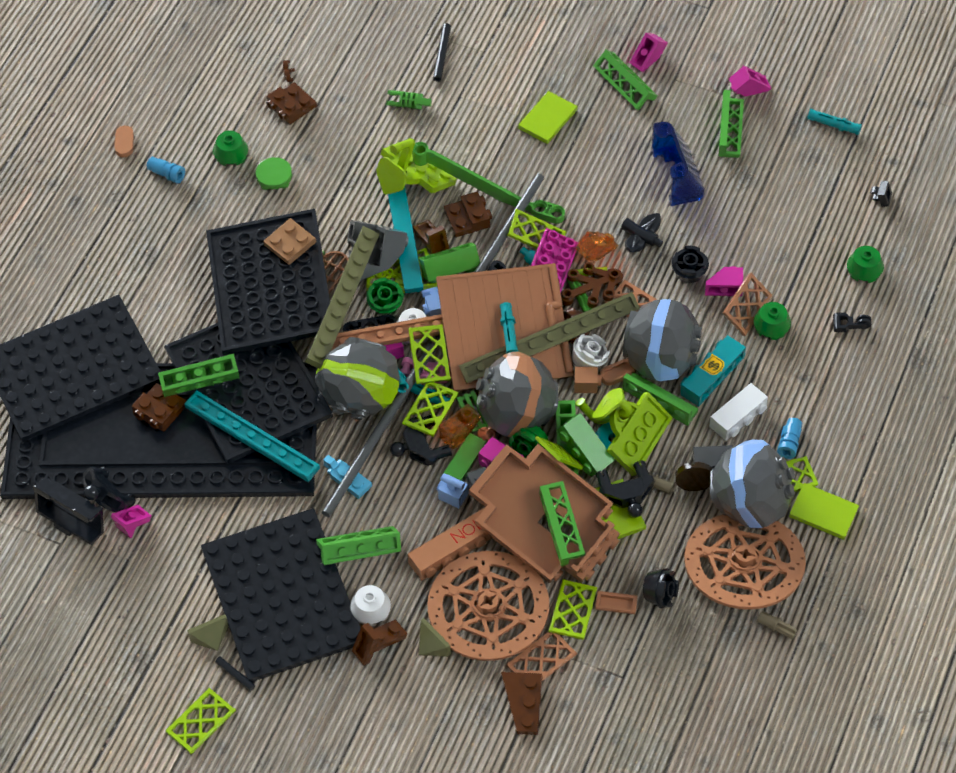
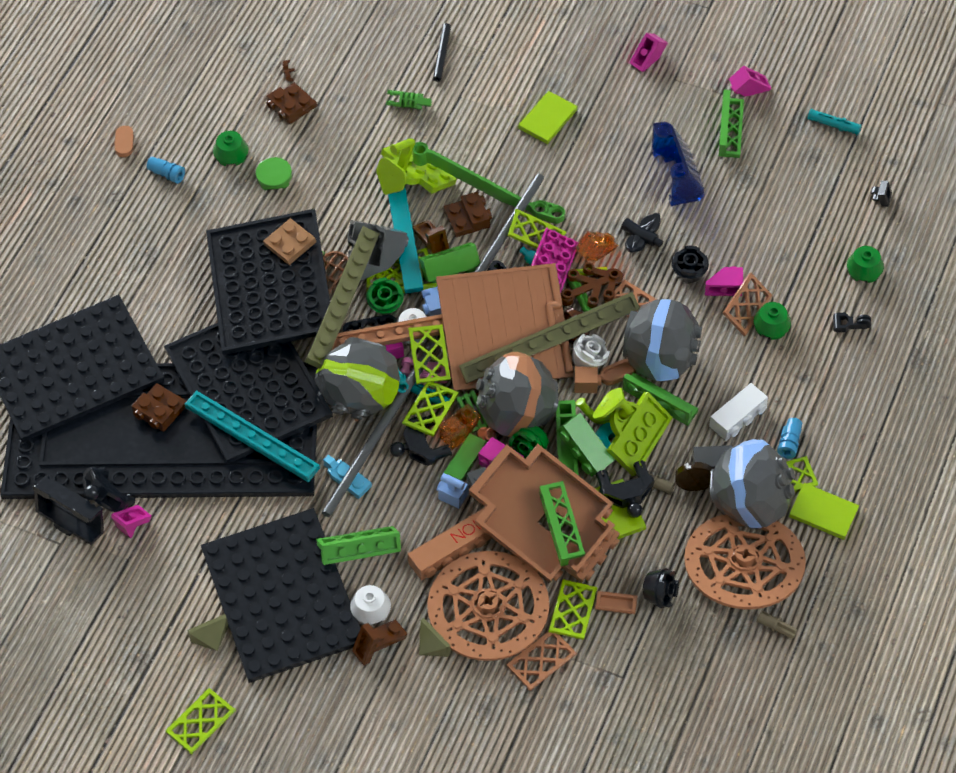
bright green brick [158,354,239,397] -> none
black piece [215,656,255,691] -> none
teal pin [500,302,518,354] -> none
reddish brown wing [501,672,543,735] -> none
lime window [535,436,583,470] -> none
bright green fence [593,50,658,110] -> none
teal brick [680,335,746,407] -> none

